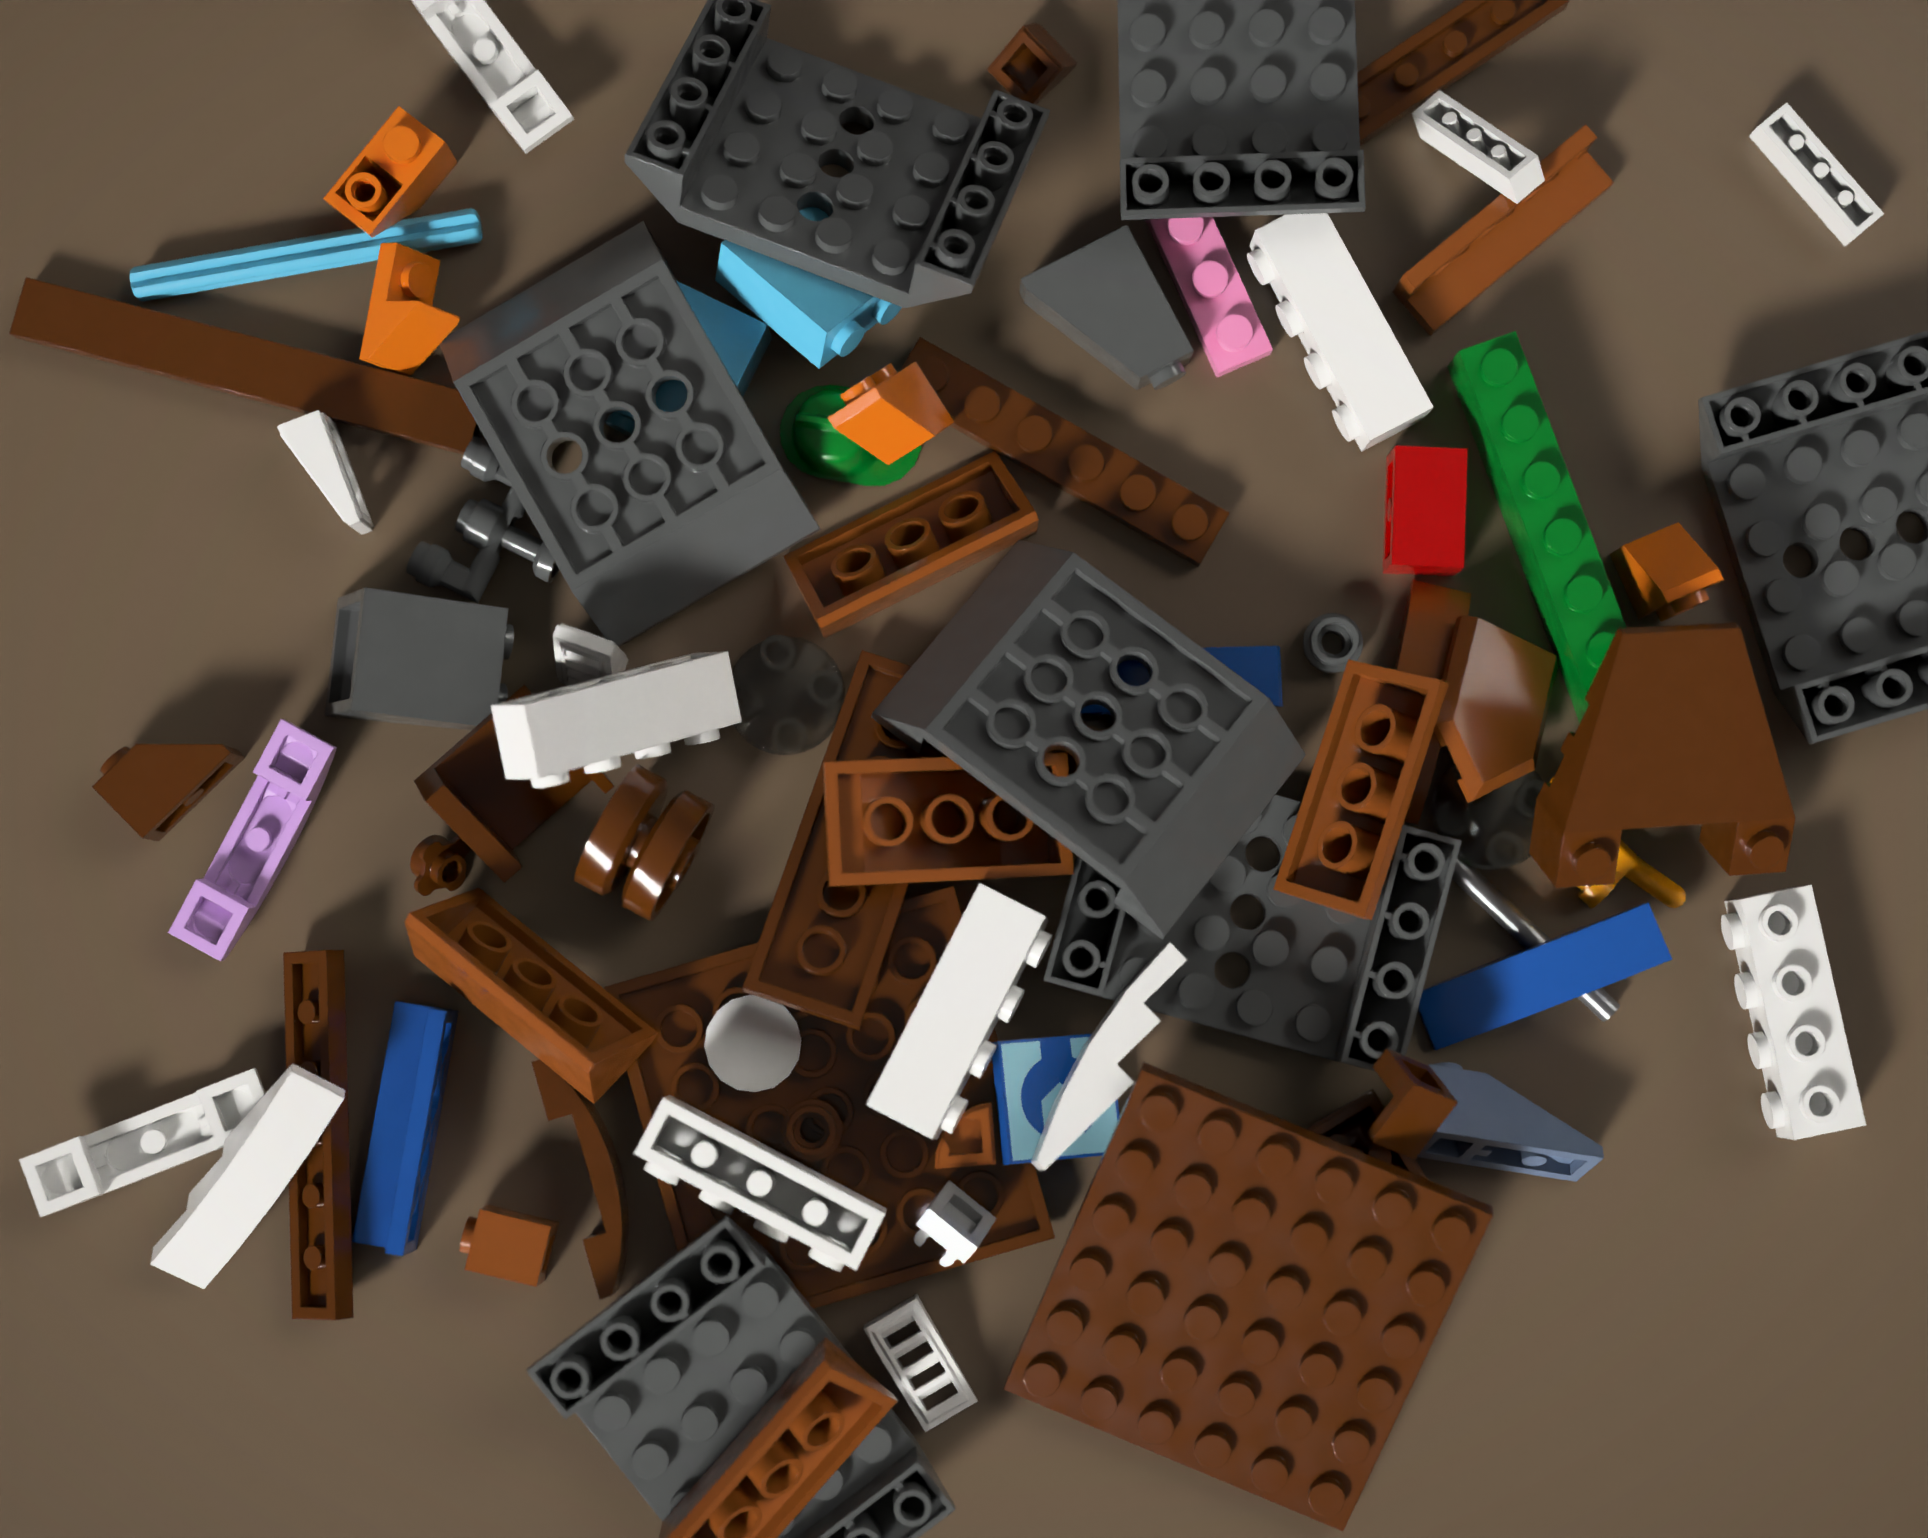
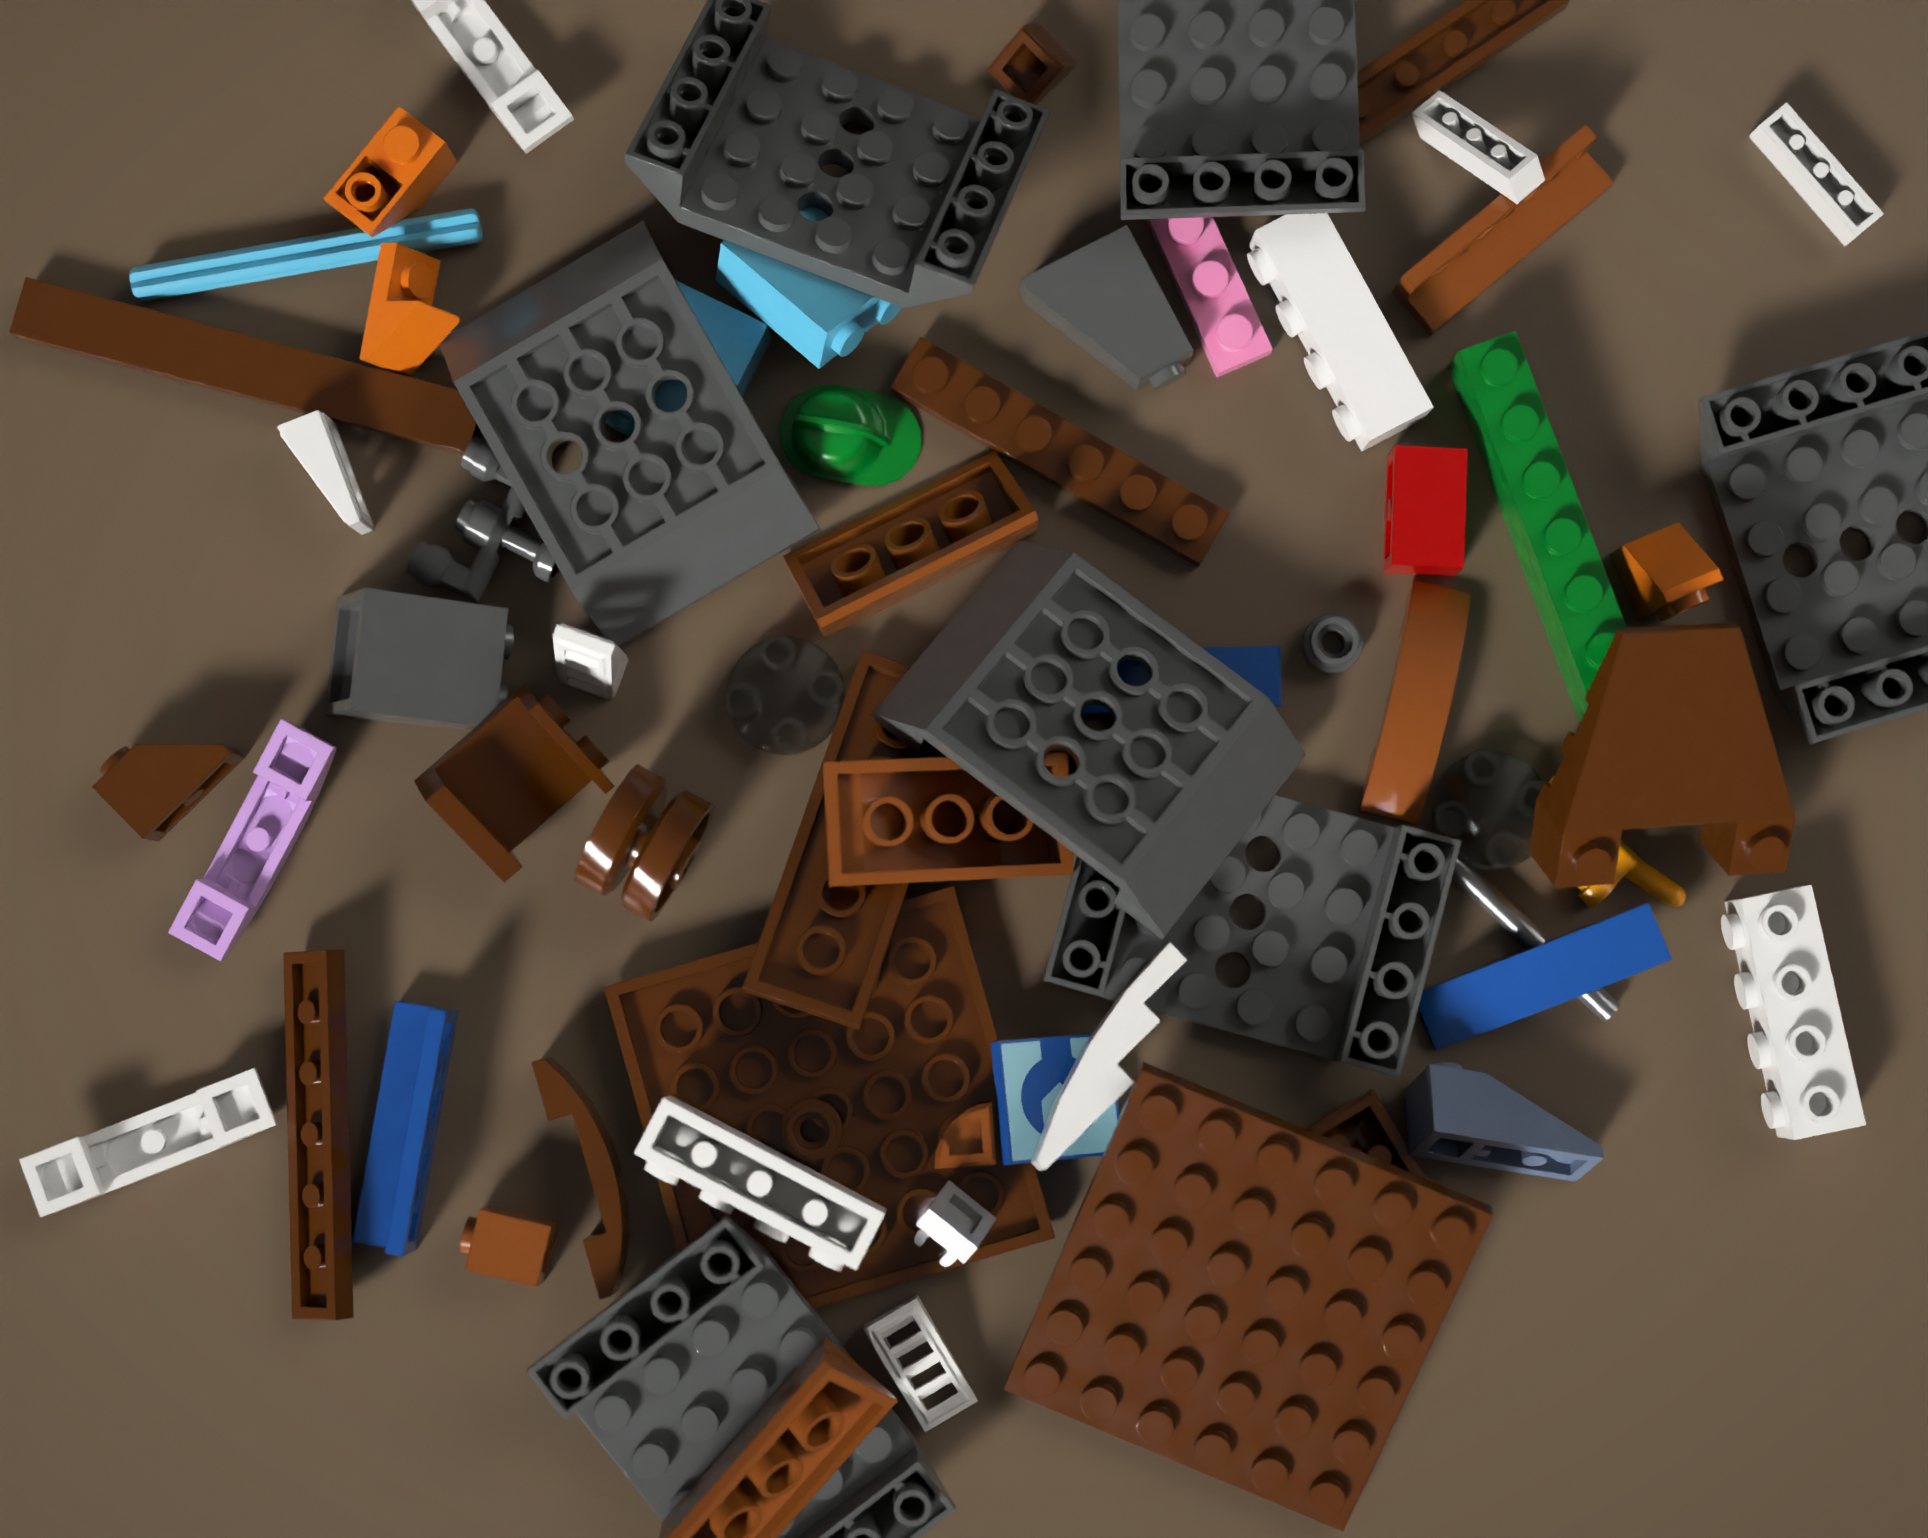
white slope [150,1063,345,1289] -> none
dark orange slope [404,887,658,1104] -> none
reddish brown plate [410,835,471,896] -> none
white brick [491,651,742,788] -> none
white sticker [704,995,802,1092] -> none
orange slope [828,361,954,465] -> none
white brick [866,883,1053,1140] -> none
dark orange slope [1273,659,1449,920] -> none
reddish brown panel [1368,1048,1458,1159] -> none
dark orange tile [1434,616,1559,803] -> none

